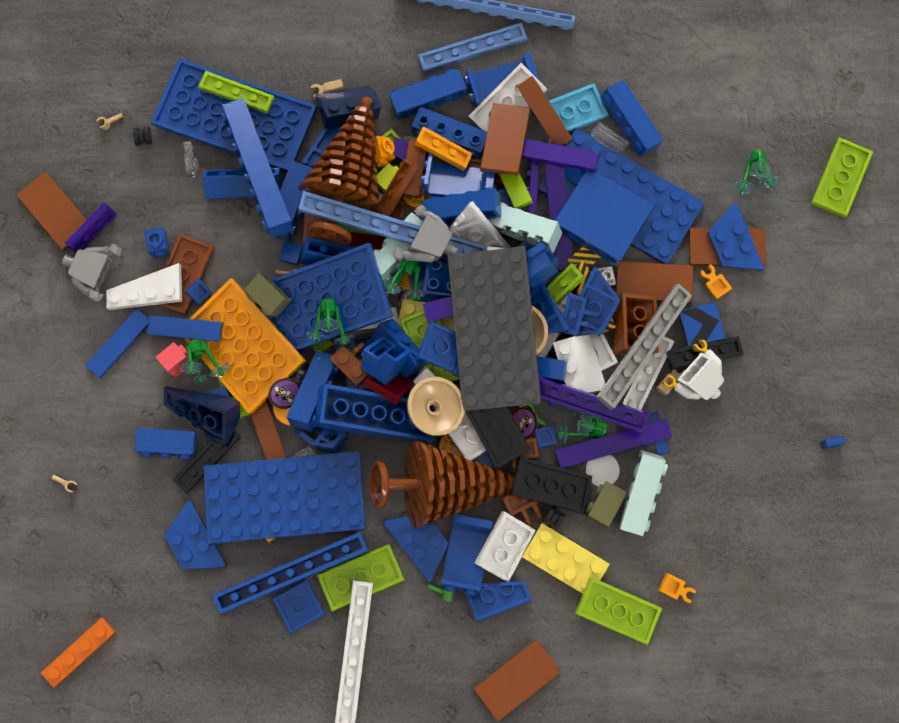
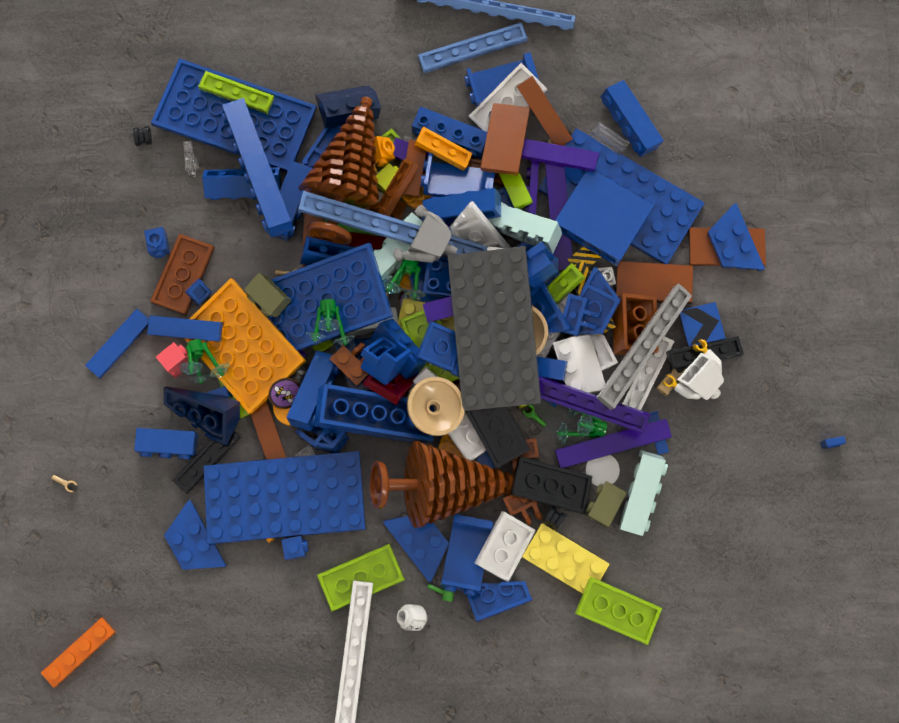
dark orange tile [16,171,87,251] -> none
light grey torso [62,244,122,302] -> none
dark purple tile [65,202,117,254] -> none
tan hand [96,113,124,130] -> none
white wing [106,263,182,310] -> none
blue brick [212,532,369,614] -> none
blue tile [272,579,326,634] -> none
blue tile [279,241,303,265] -> none
tan bar [311,79,344,100] -> none
blue brick [389,69,467,120] -> none
dark orange tile [473,639,561,721] -> none
sticker [512,407,537,439] -> none
blue tile [534,425,557,449] -> none
medium azure tile [549,83,609,133] -> none
light orange plate [658,573,696,603] -> none
light orange plate [700,264,732,300] -> none
clear light blue plant [732,150,780,194] -> none
lime tile [811,137,874,218] -> none
none -> blue brick [282,536,309,560]
none -> white head [397,604,427,631]

